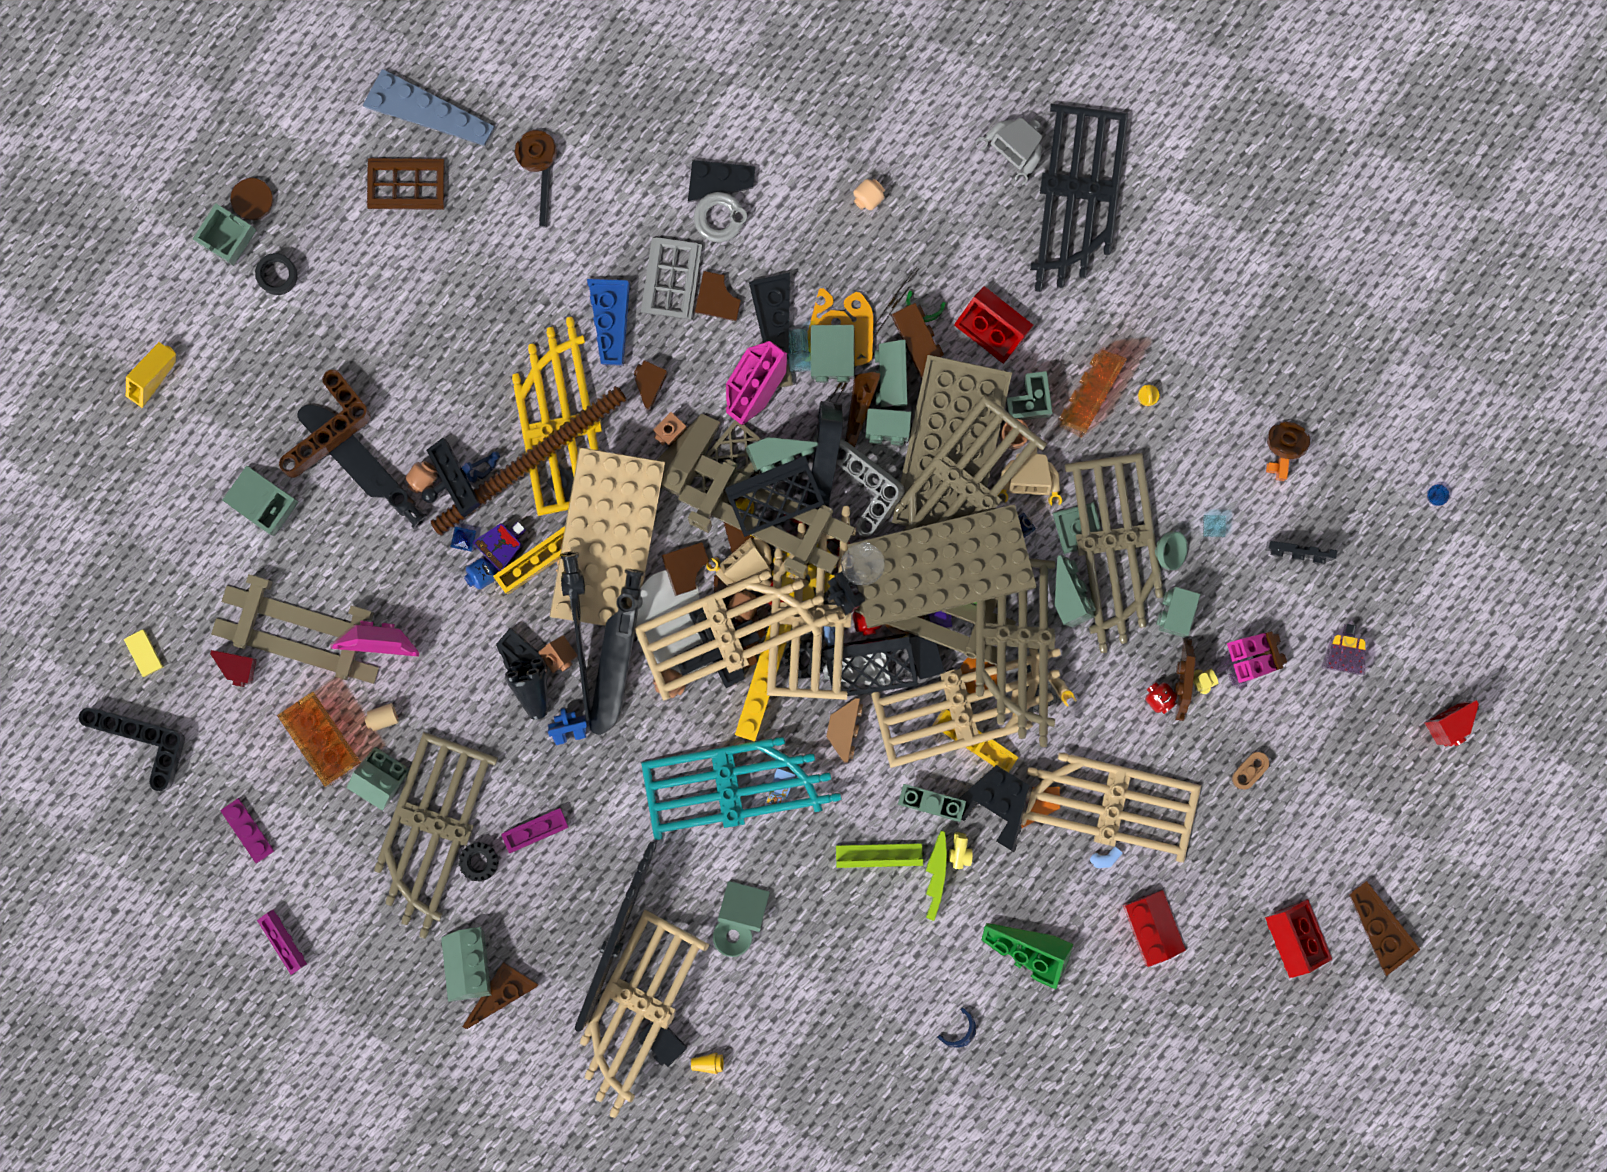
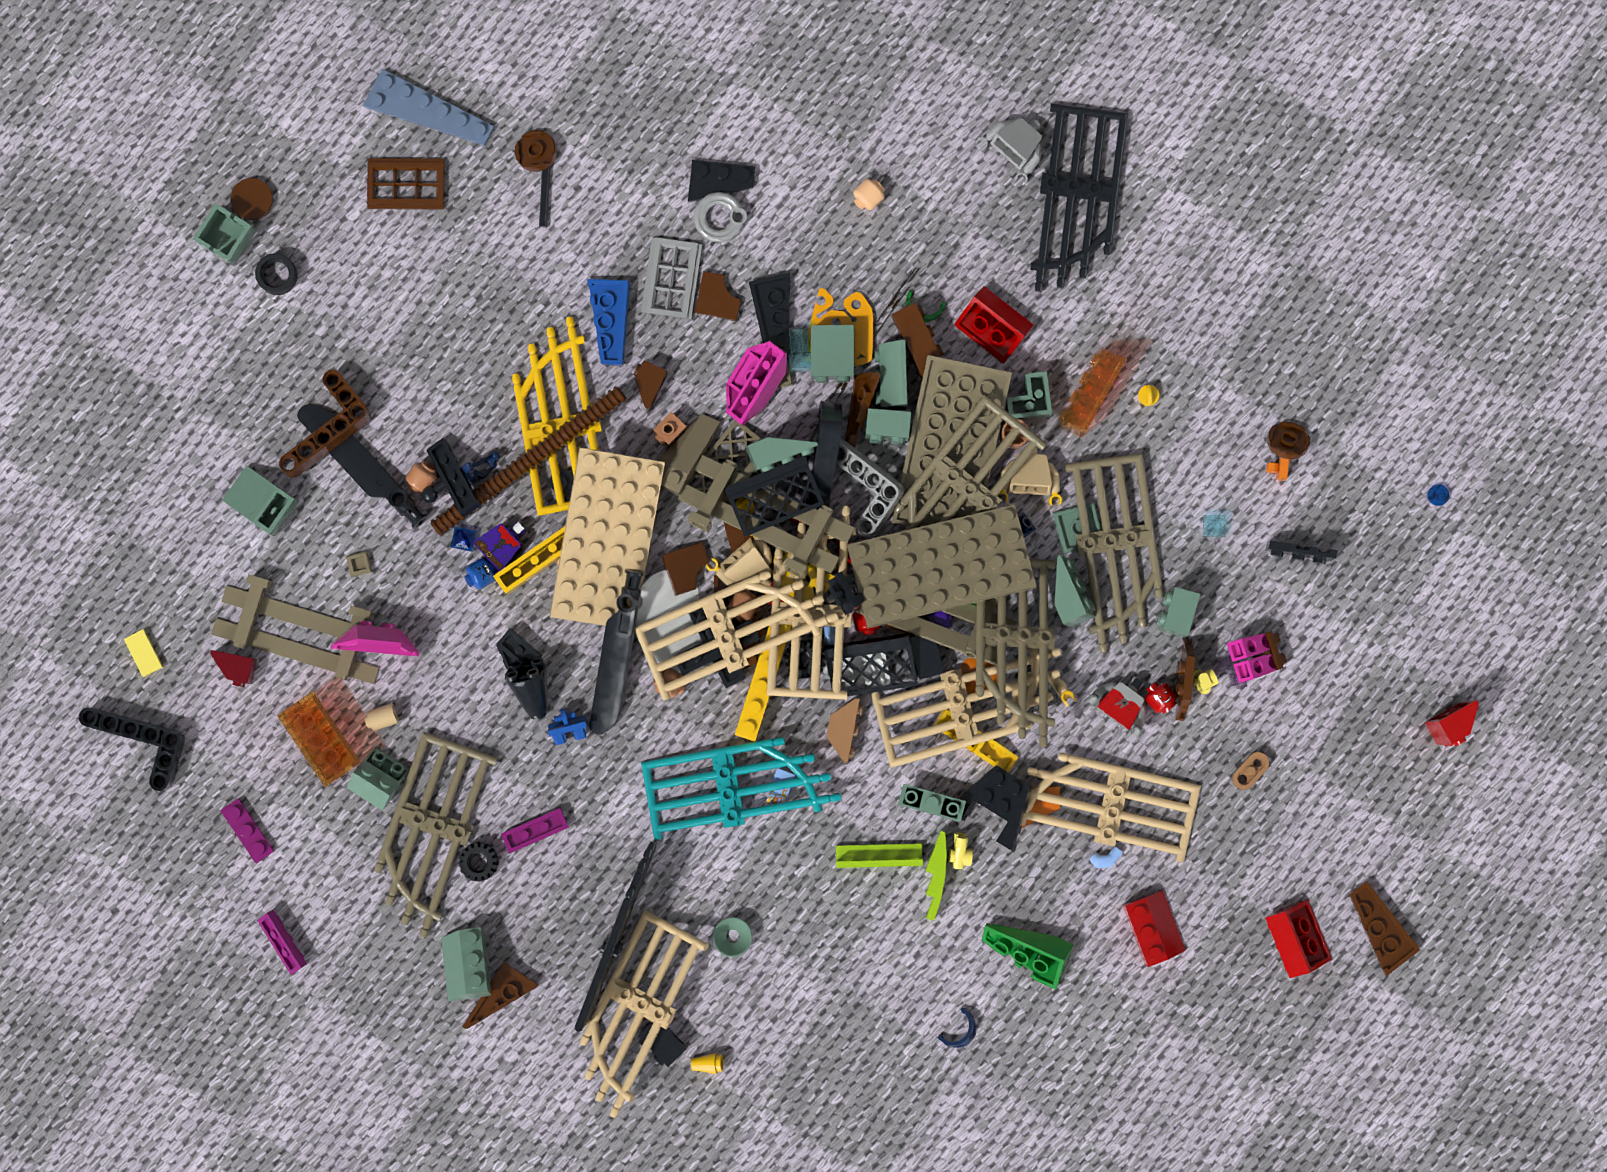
yellow slope [125,342,176,408] -> none
nougat brick [539,635,578,673] -> none
black piece [560,551,591,721] -> none
sand green tile [718,881,770,932] -> none
clear dish [841,542,885,585] -> none
sand green piece [1155,531,1187,571] -> none
clear purple torso [1321,624,1365,675] -> none
none -> dark tan tile [346,551,372,577]
none -> torso [1083,677,1146,742]

